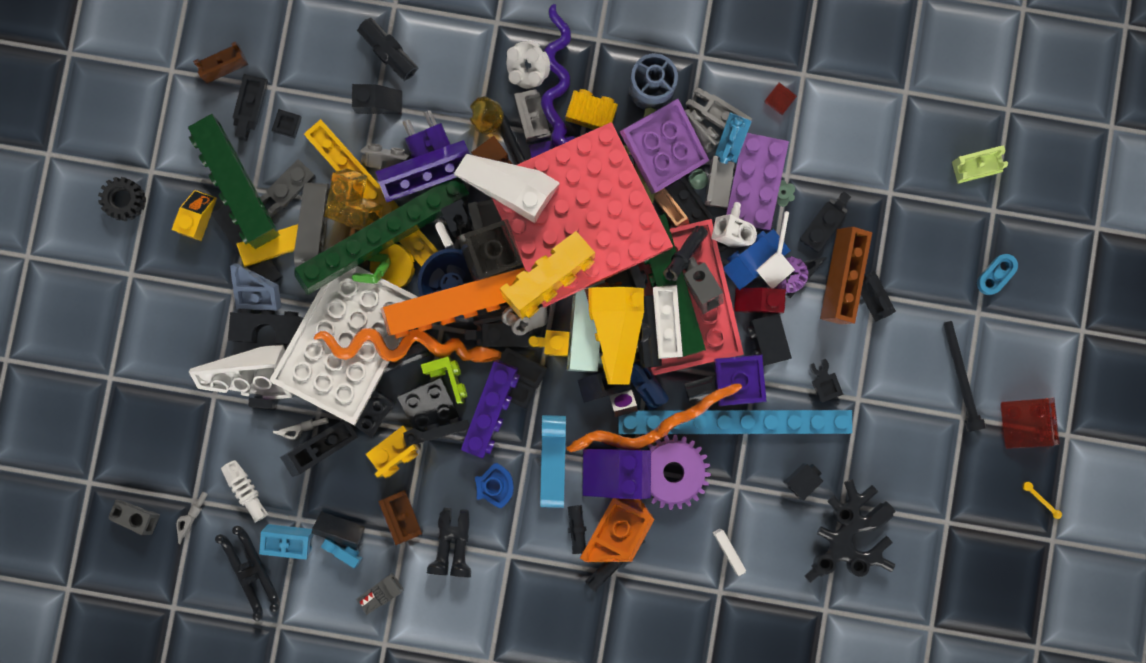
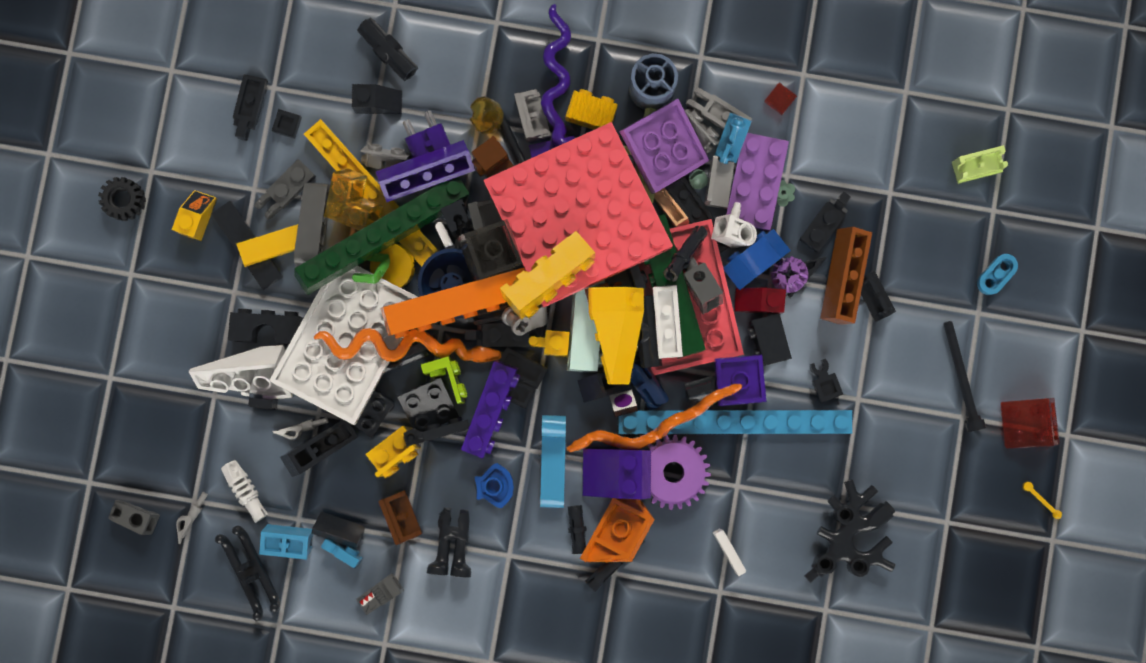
dark green brick [188,114,280,249] -> none
reddish brown hinge [193,41,249,84] -> none
sand blue wing [230,263,281,310] -> none
white wedge [454,154,560,223] -> none
white plate [506,41,550,89] -> none
white piece [756,211,795,288] -> none
black brick [783,463,823,501] -> none

